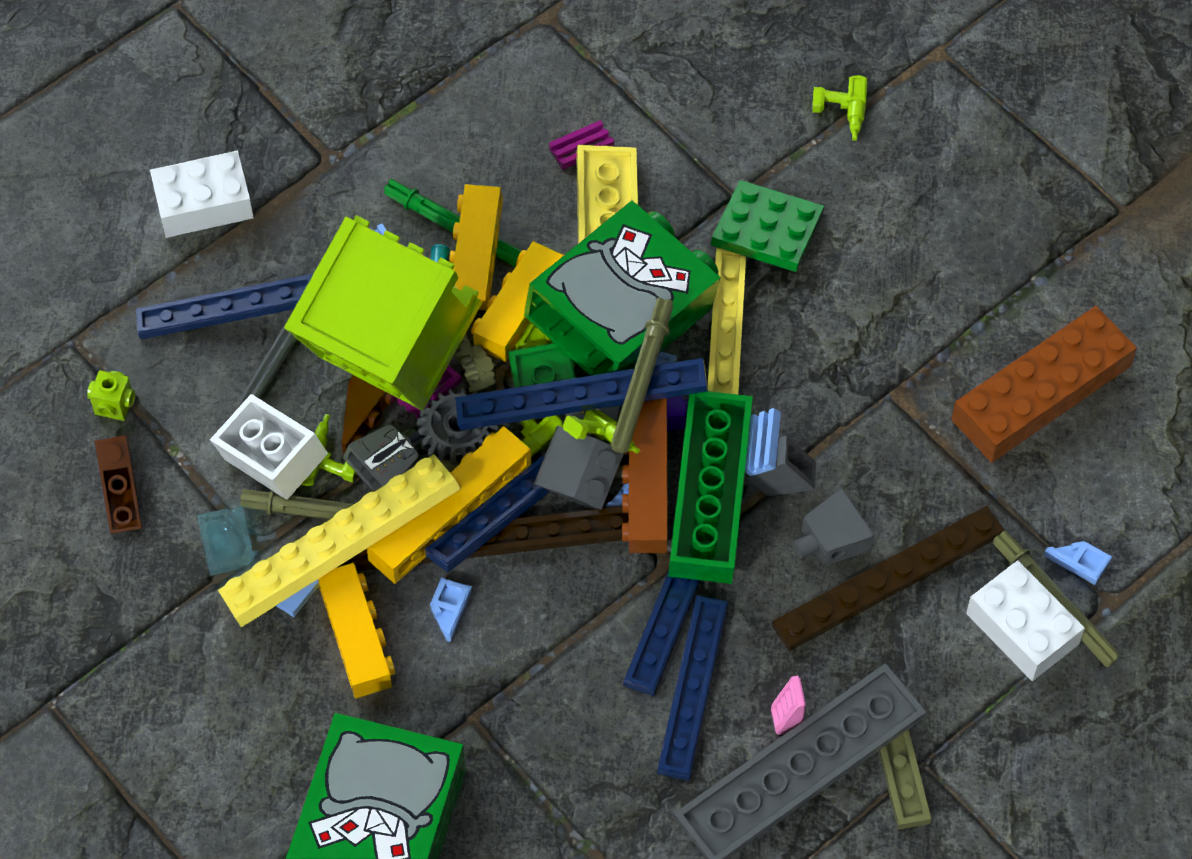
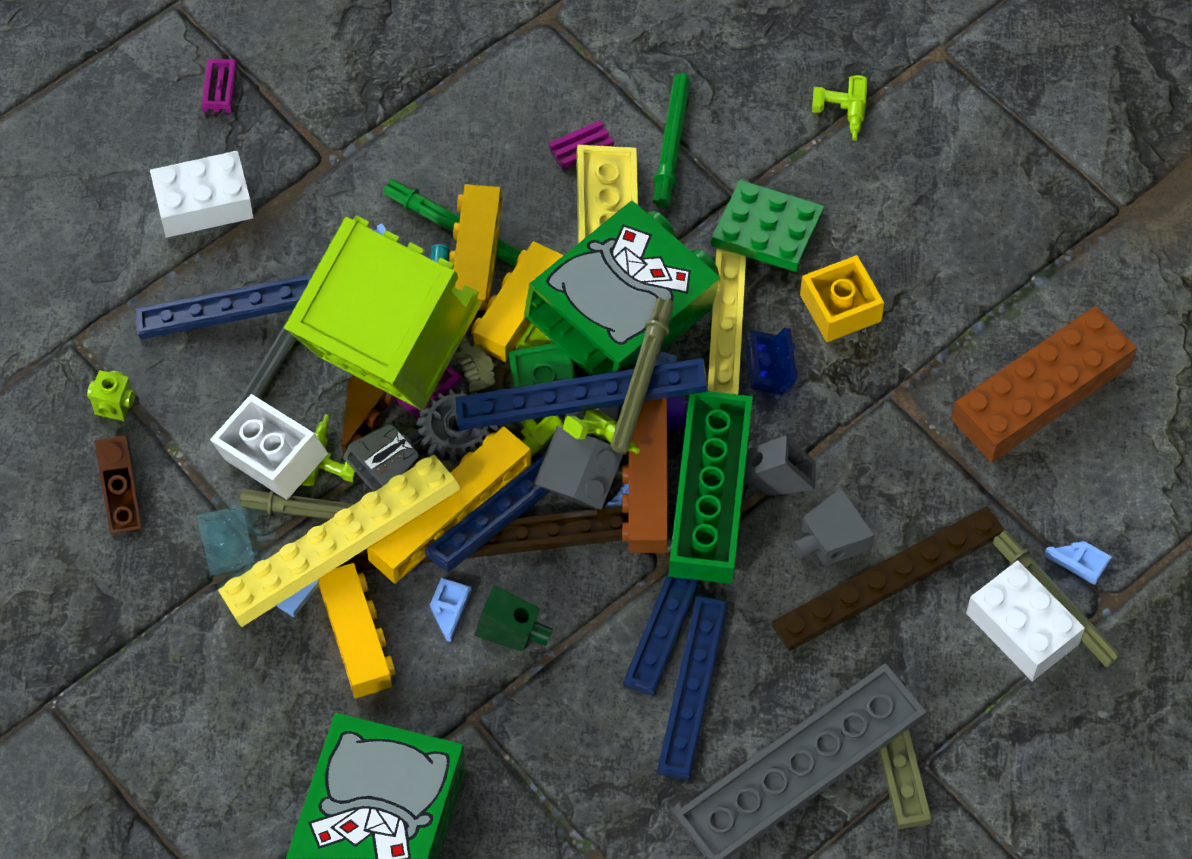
light blue tile [745,408,781,476] -> none
bright pink slope [771,676,806,735] -> none
none -> magenta tile [201,59,237,113]
none -> dark green torso [474,585,553,651]
none -> green axle [652,72,690,209]
none -> clear blue bracket [744,327,798,395]
none -> yellow brick [800,255,884,343]

